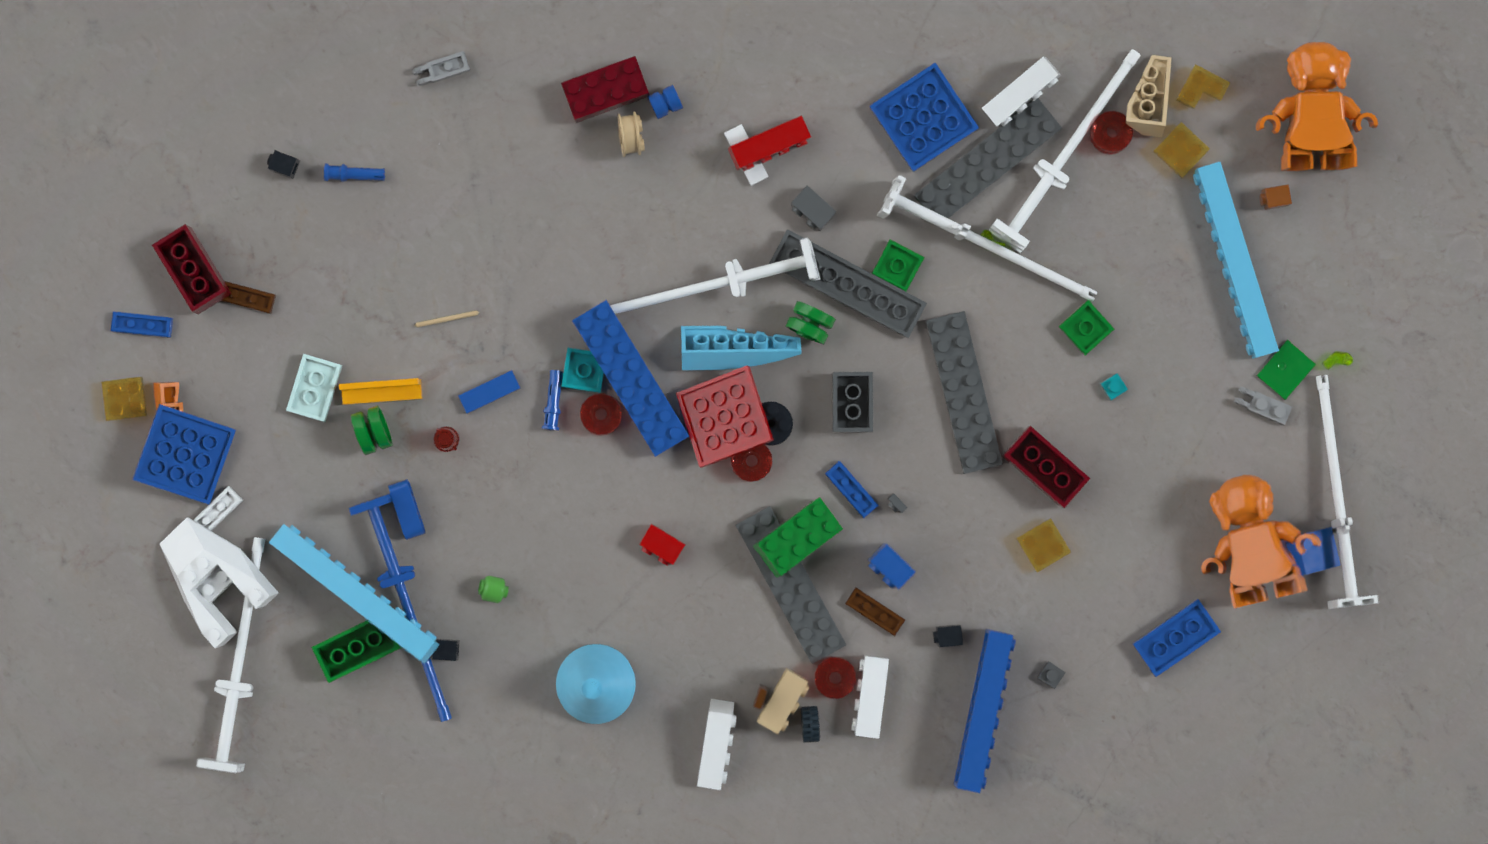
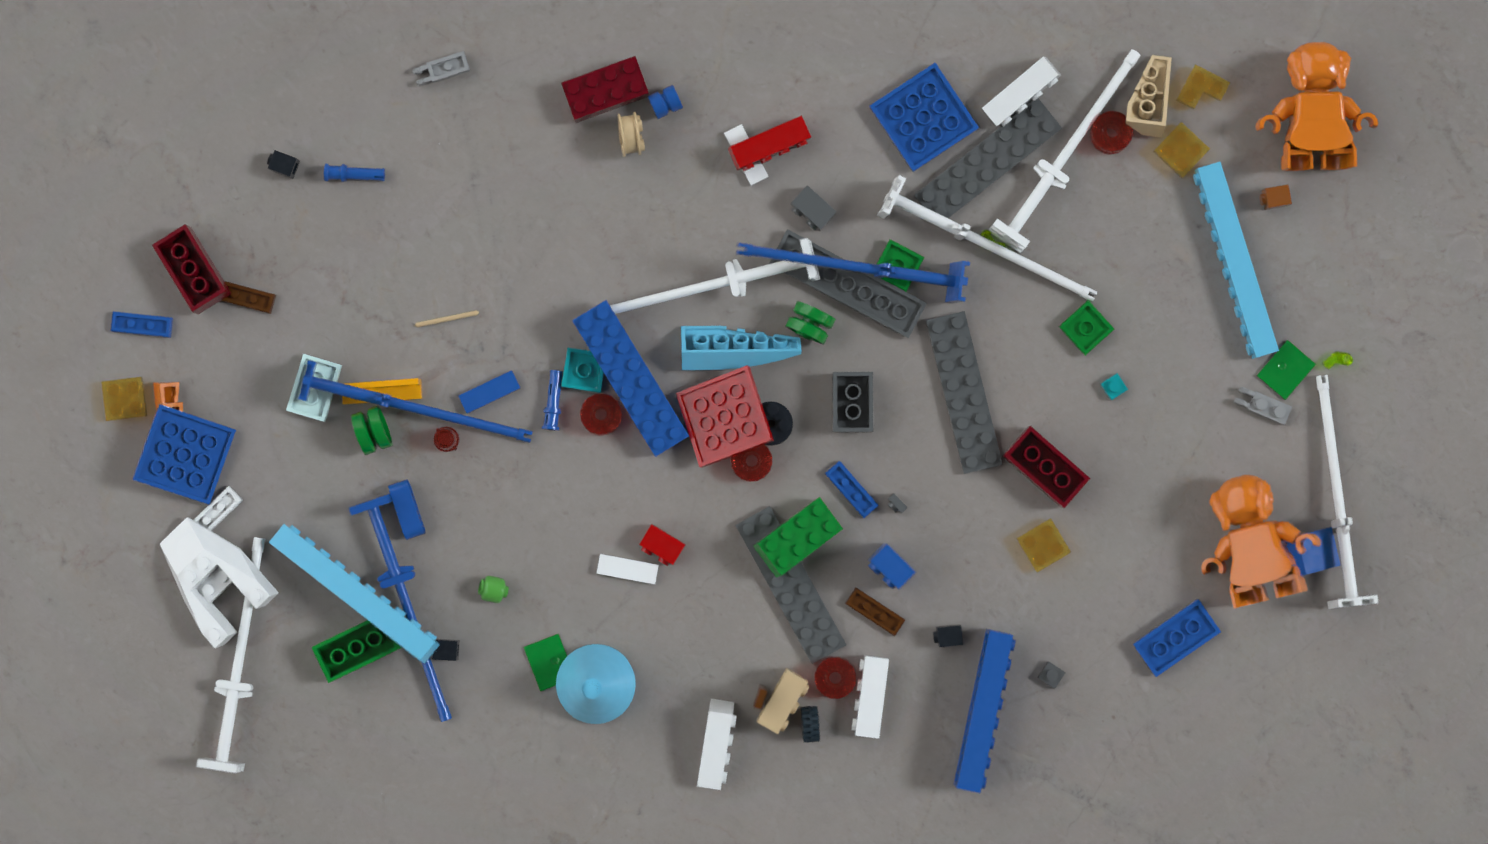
none -> blue piece [298,360,533,443]
none -> green piece [523,633,567,692]
none -> white tile [596,554,659,584]
none -> blue piece [736,243,970,303]

